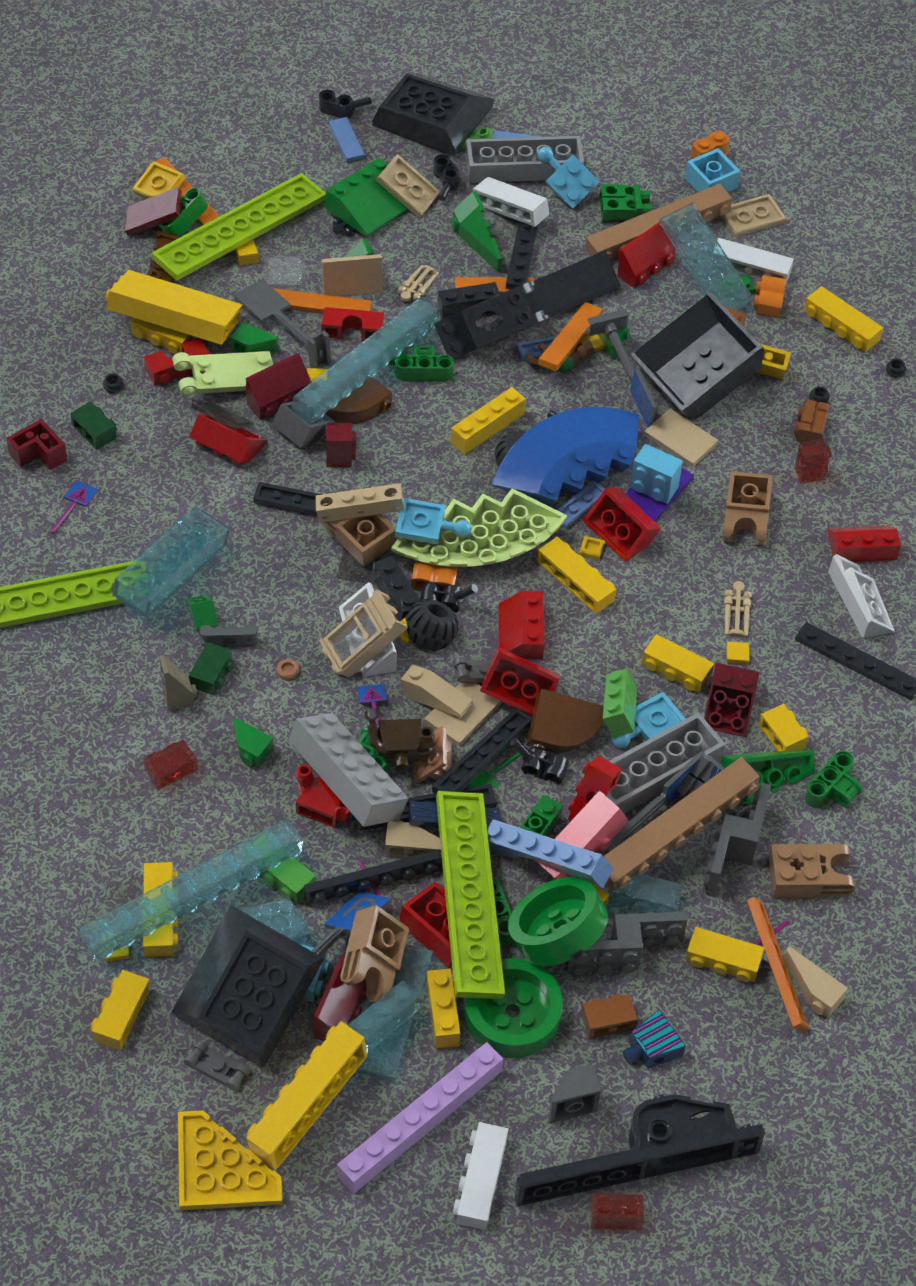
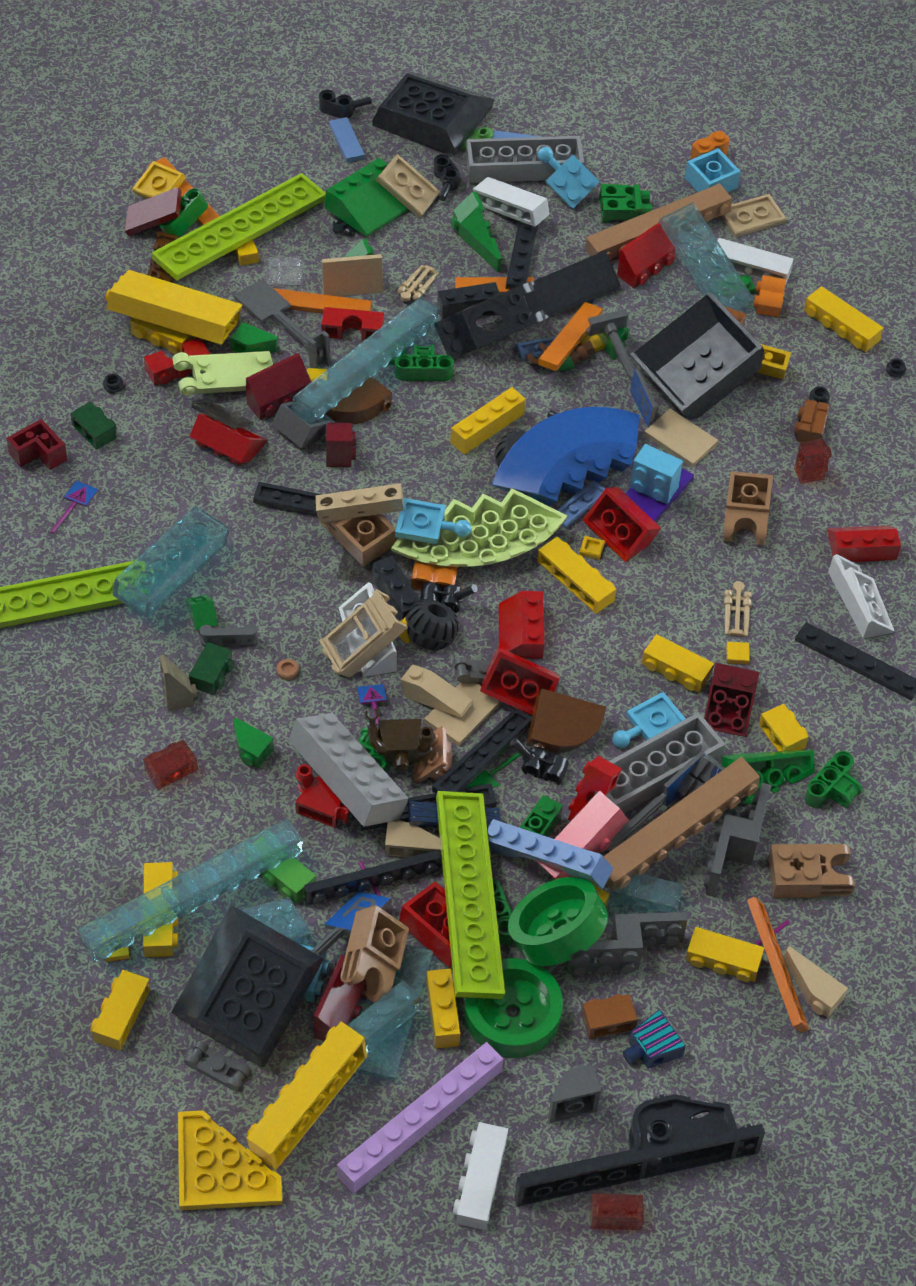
bright green brick [603,669,637,738] -> none

